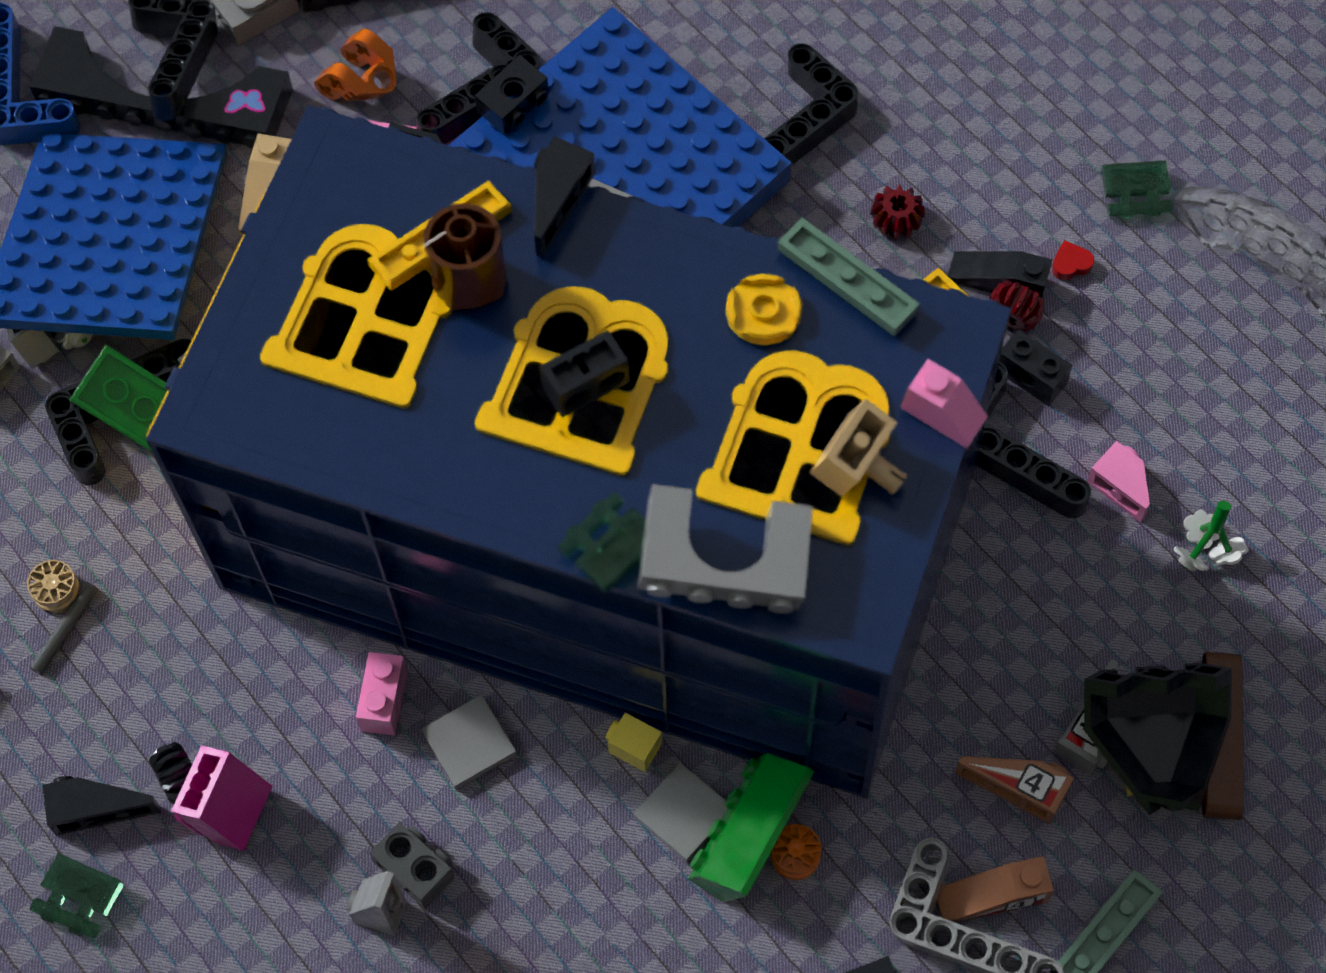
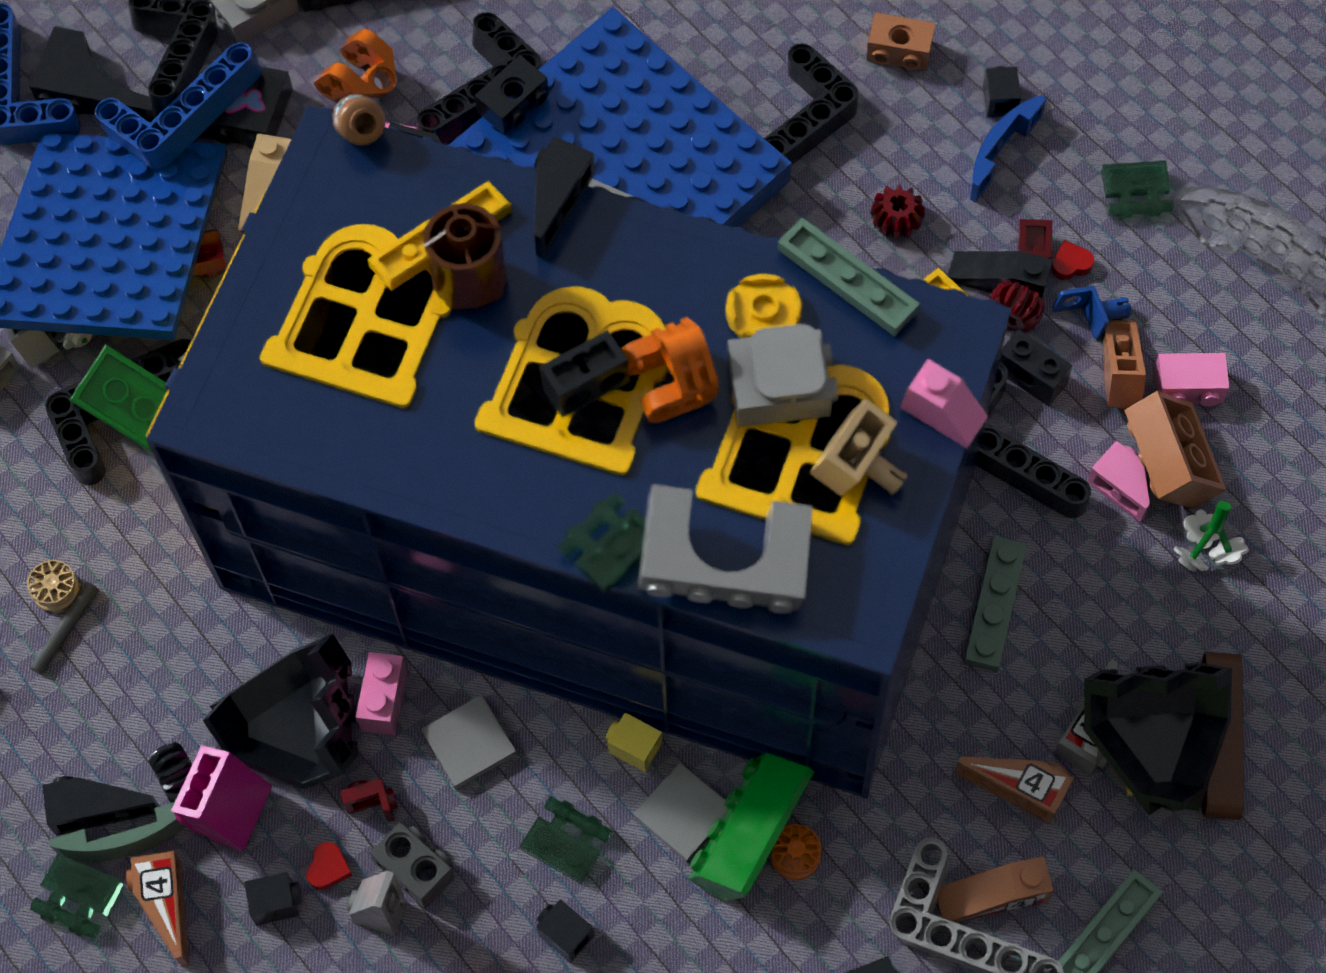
none -> sand green slope [49,802,185,861]
none -> blue beam [95,42,262,169]
none -> nougat slope [126,851,189,967]
none -> dark red bracket [194,229,227,278]
none -> black panel [203,634,358,789]
none -> black brick [244,872,303,926]
none -> red tile [306,842,352,890]
none -> medium nougat head [332,94,385,145]
none -> dark red bracket [340,778,398,822]
none -> clear green plate [520,796,612,885]
none -> black brick [536,899,595,963]
none -> orange piece [621,317,718,423]
none -> light grey brick [727,324,838,427]
none -> nougat brick [866,12,936,71]
none -> sand green plate [964,536,1027,672]
none -> blue slope [970,95,1047,203]
none -> black brick [983,66,1021,117]
none -> dark red bracket [1018,219,1053,259]
none -> blue bracket [1052,286,1131,339]
none -> nougat slope [1103,320,1146,409]
none -> nougat brick [1124,391,1227,509]
none -> bright pink brick [1153,353,1229,407]

